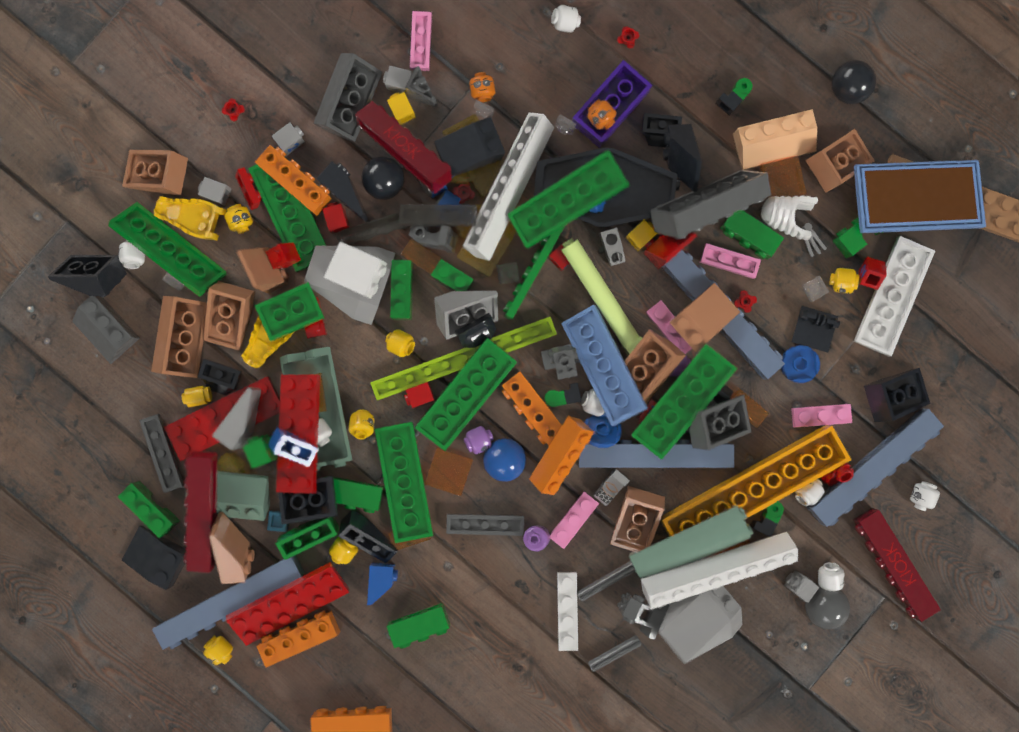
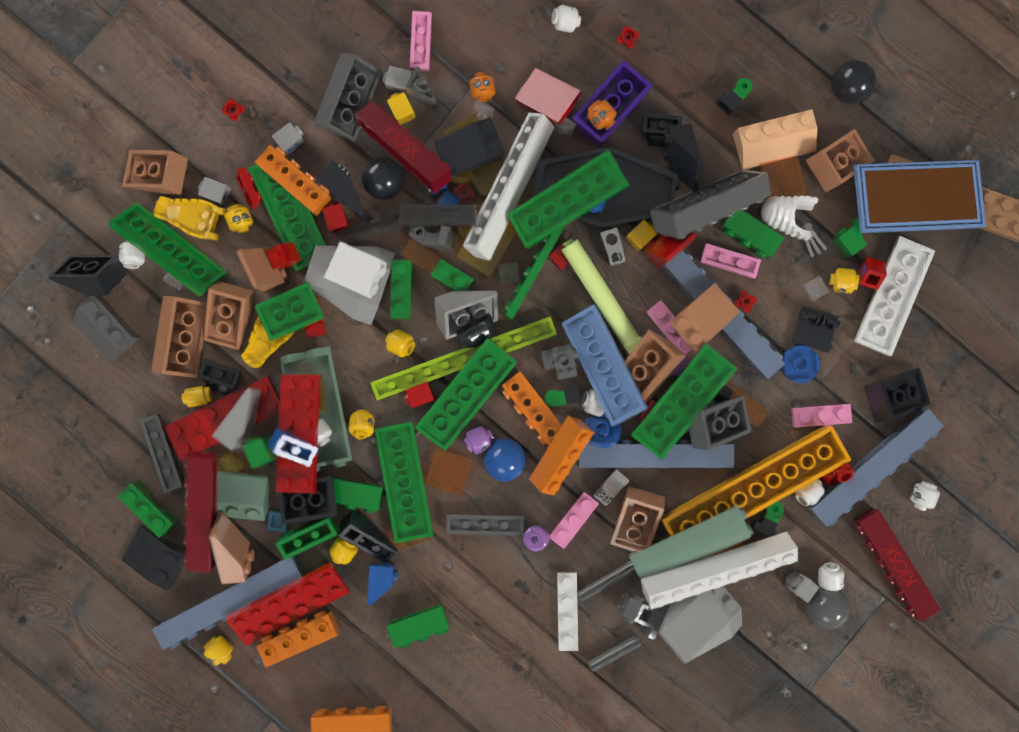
none -> tile [514,68,582,125]

